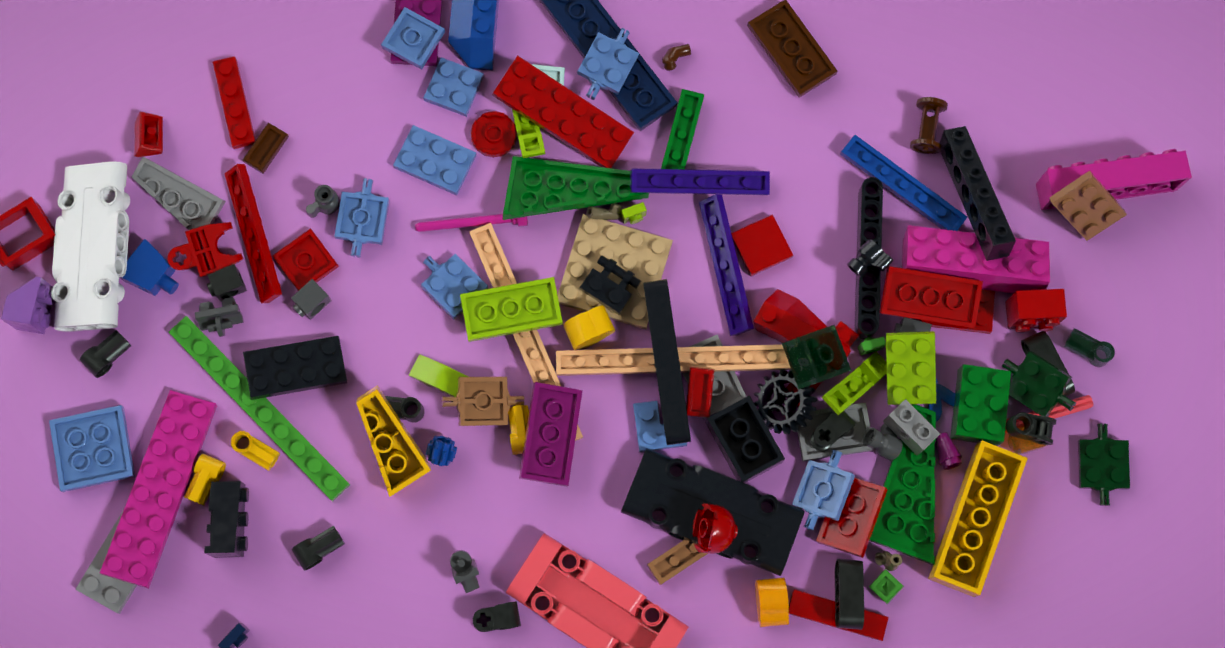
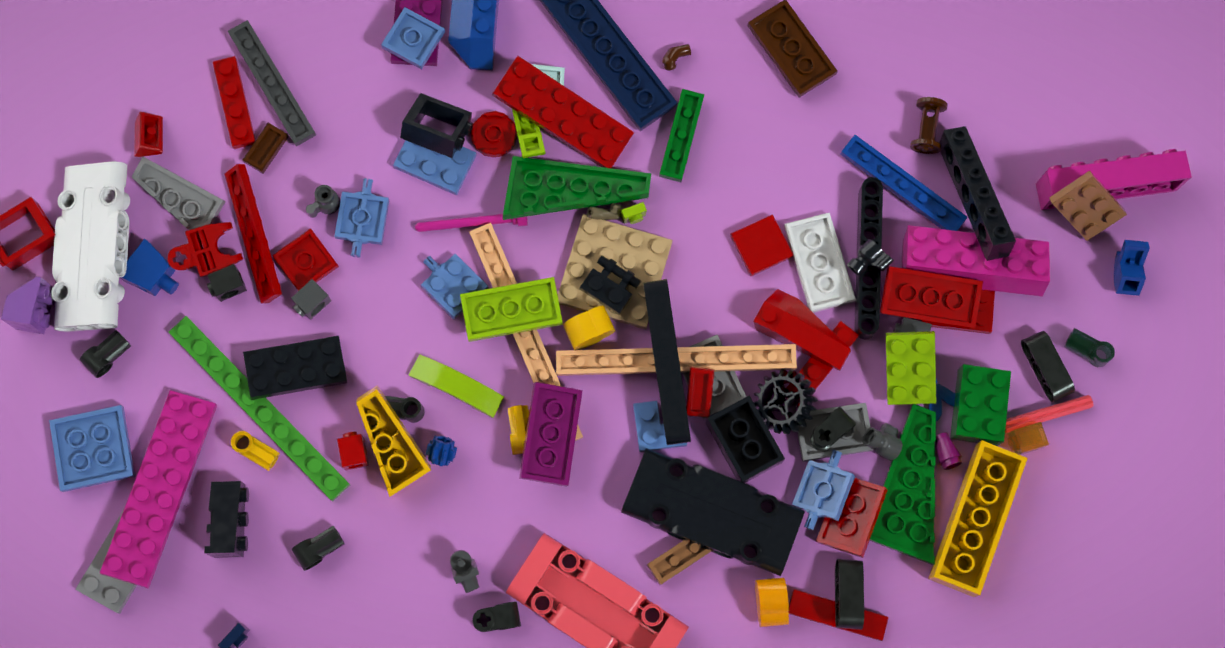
yellow piece [184,453,226,506] -> none
dark grey hips [195,297,244,337] -> none
medium blue plate [423,57,484,117] -> none
medium nougat plate [442,377,524,426] -> none
medium blue plate [577,28,639,100] -> none
dark purple plate [630,169,770,195] -> none
red cylinder [693,503,738,554] -> none
dark purple plate [699,194,754,336] -> none
clear green brick [782,325,851,389] -> none
lime slope [822,351,887,415] -> none
bright green tile [858,336,886,355] -> none
bright green tile [869,569,904,604] -> none
dark tan arm [875,551,902,571] -> none
light grey brick [883,399,940,455] -> none
dark green plate [1002,351,1076,417] -> none
red brick [1005,289,1067,332] -> none
pearl dark grey piece [1006,412,1057,445] -> none
dark green plate [1078,423,1130,506] -> none
none -> dark grey plate [228,20,316,146]
none -> red brick [337,432,369,471]
none -> black window [400,93,473,158]
none -> white tile [784,212,856,313]
none -> blue brick [1114,240,1150,296]

